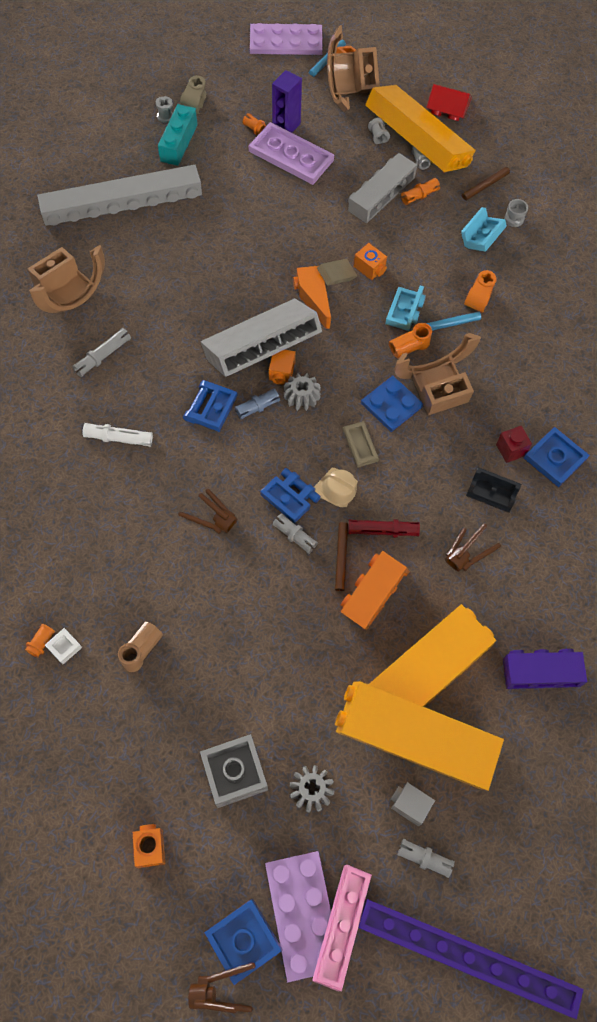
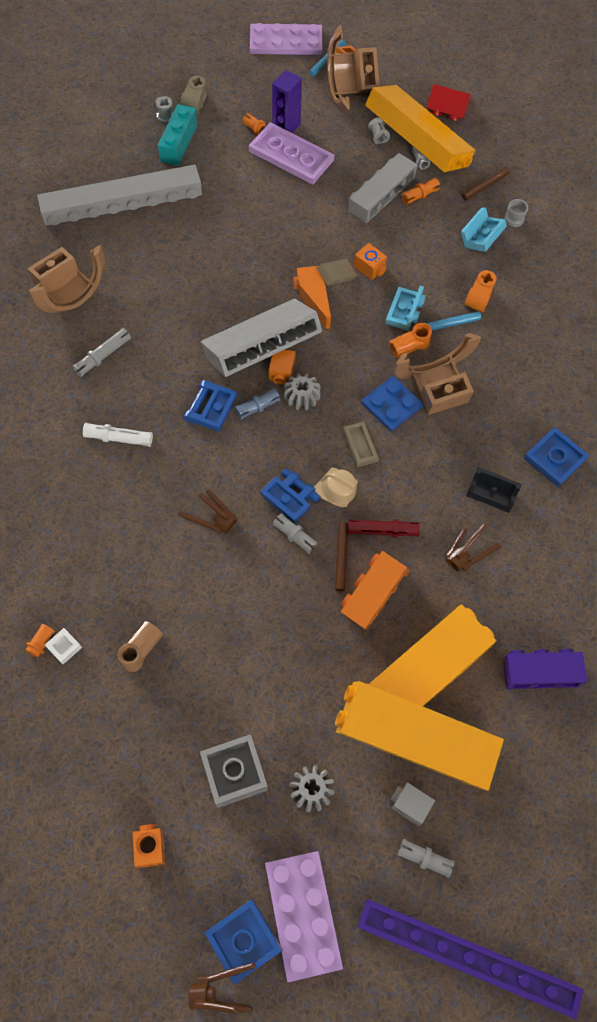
bright pink tile [312,865,372,991] -> none
dark red brick [496,426,532,463] -> none

